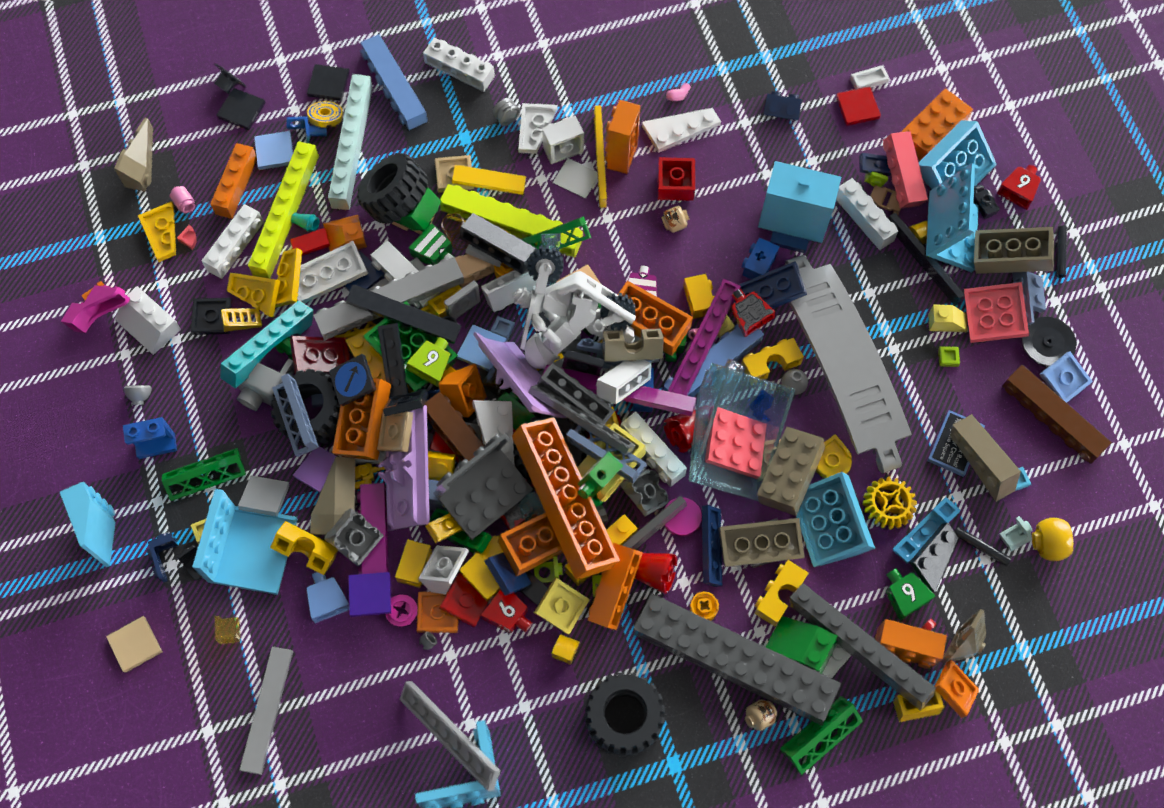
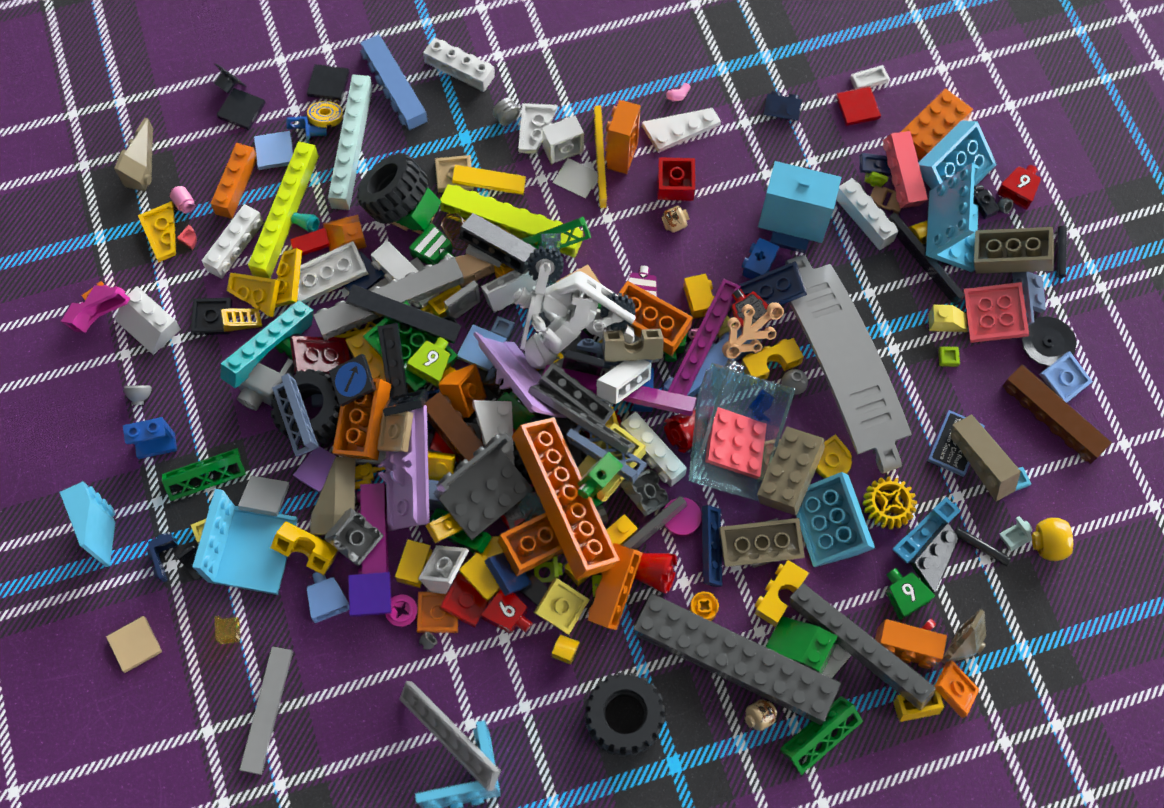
none -> light nougat plant [722,303,784,359]
none -> dark grey hinge [997,198,1013,214]

